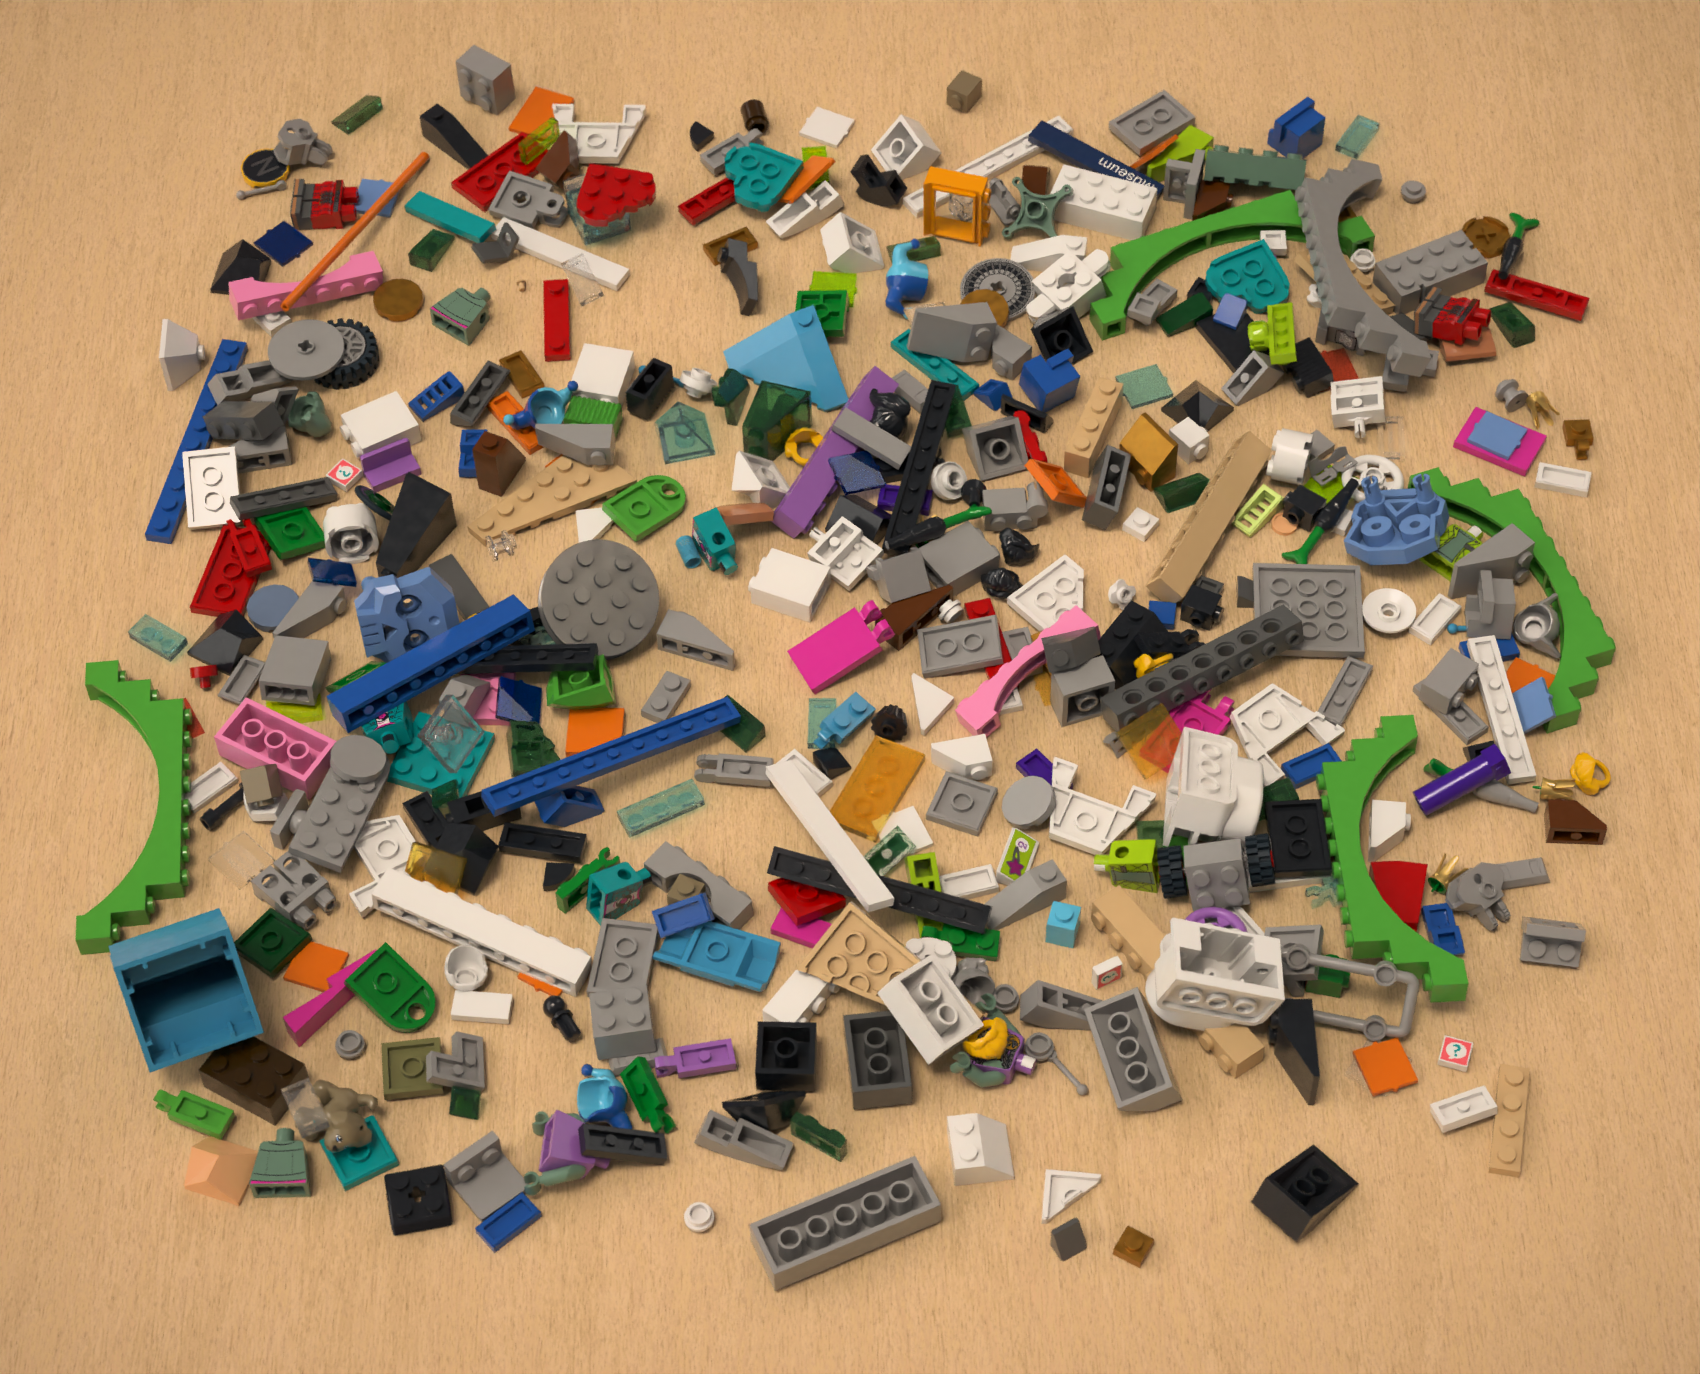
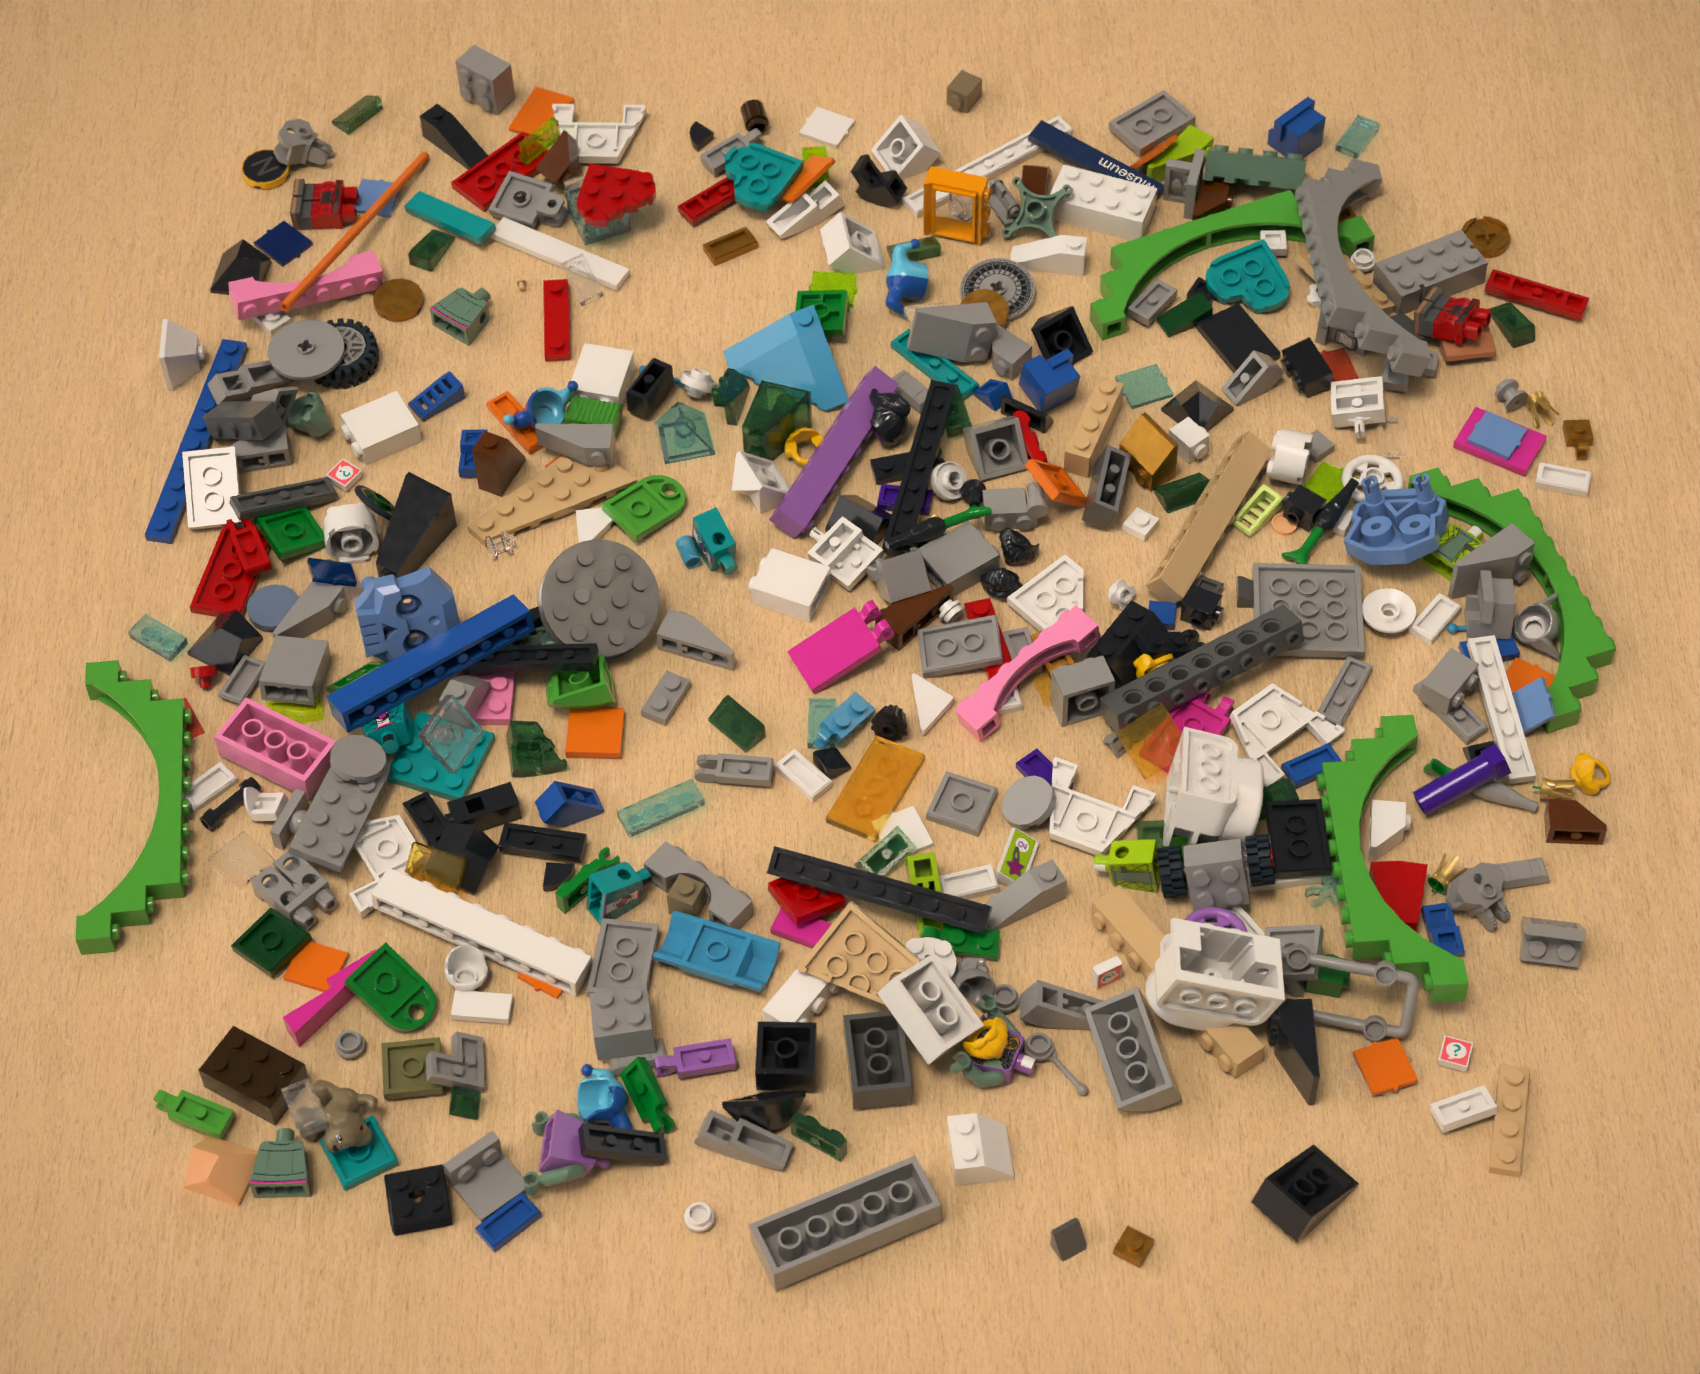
dark azure piece [108,908,264,1072] -> none
light grey hinge [236,180,287,200] -> none
dark tan brick [240,763,283,807] -> none
medium lavender panel [360,438,421,492] -> none
dark grey tile [429,554,489,620] -> none
clear green slope [432,779,459,808] -> none
dark grey slope [450,360,510,426] -> none
dark grey bracket [471,222,519,263] -> none
blue plate [481,696,741,817] -> none
clear blue piece [495,676,542,730] -> none
pearl gold tile [499,350,544,399] -> none
black axle [543,995,581,1042] -> none
blue tile [652,892,715,938] -> none
slope [717,238,758,316] -> none
nougat slope [717,503,774,525] -> none
white tile [765,760,894,912] -> none
clear blue piece [828,451,886,495] -> none
light grey tile [831,407,911,470] -> none
white slope [931,734,992,780] -> none
white brick [1026,249,1111,324] -> none
dark grey slope [1041,626,1101,673] -> none
white tile [1041,1169,1101,1224] -> none
medium azure brick [1045,901,1081,948] -> none
light grey plate [1127,293,1161,324] -> none
slope [1213,293,1248,330] -> none
lime plate [1248,302,1297,365] -> none
light grey piece [1308,446,1358,486] -> none
light grey plate [1401,181,1426,204] -> none
black piece [1498,212,1540,280] -> none

